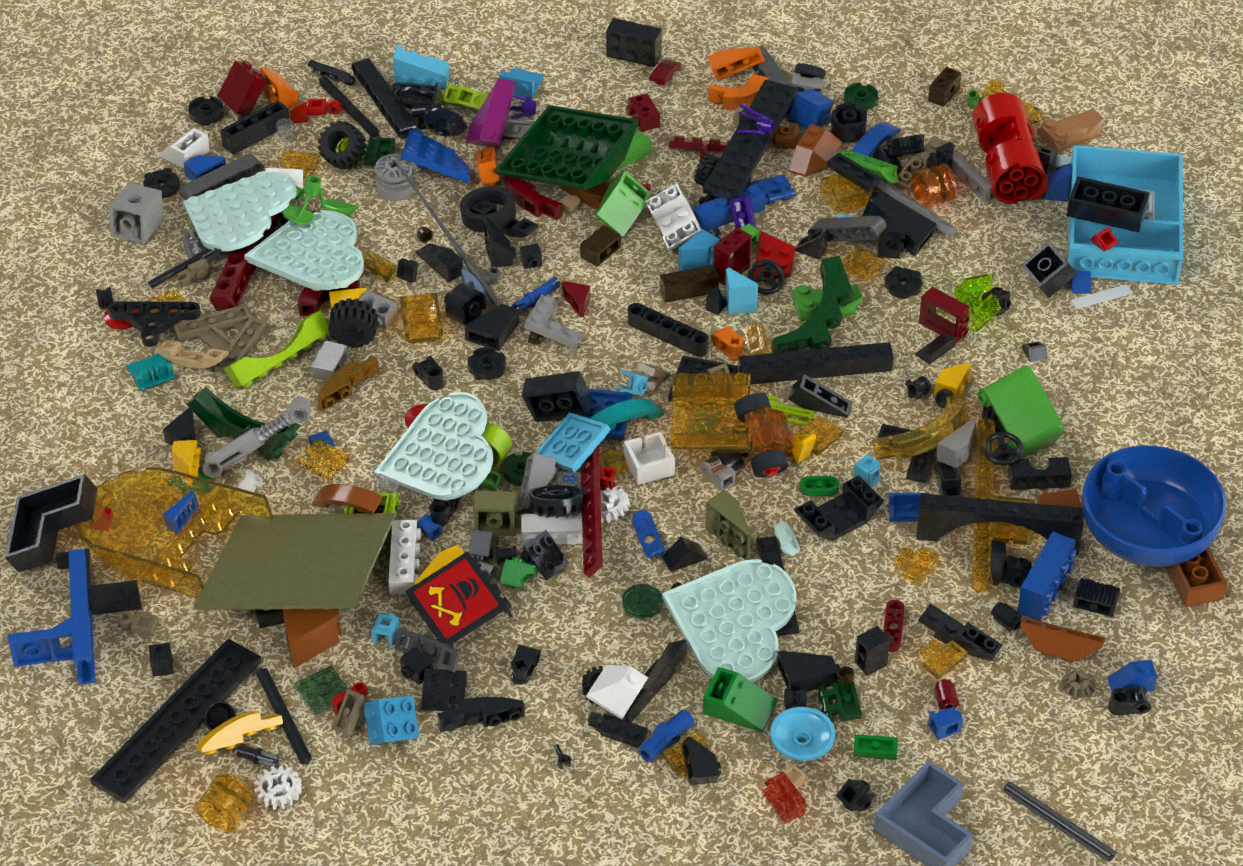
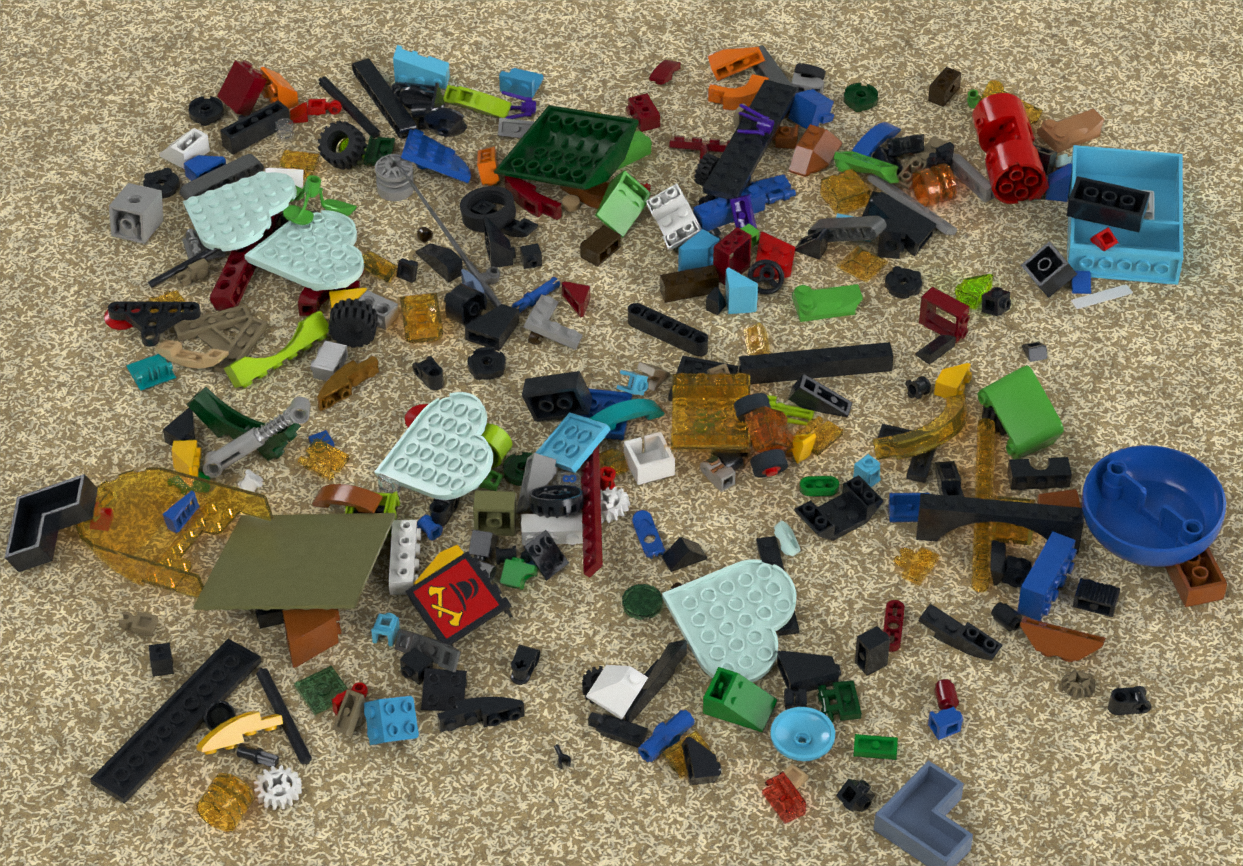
blue piece [8,548,142,685] -> none
black wheel [96,287,113,308] -> none
black hinge [308,60,356,86] -> none
magenta wedge [466,78,516,149] -> none
black brick [606,18,662,67] -> none
olive slope [705,490,751,560] -> none
orange piece [711,326,744,360] -> none
dark green arch [771,255,854,353] -> none
black plate [827,153,880,192] -> none
black brick [831,103,867,143] -> none
dark brown hinge [837,666,855,685] -> none
clear yellow hinge [919,639,968,679] -> none
black plate [935,389,954,408] -> none
light grey slope [937,419,976,468] -> none
clear neon green slope [968,294,1001,333] -> none
black piece [984,432,1023,466] -> none
black axle [1004,782,1116,862] -> none
blue slope [1107,659,1157,693] -> none

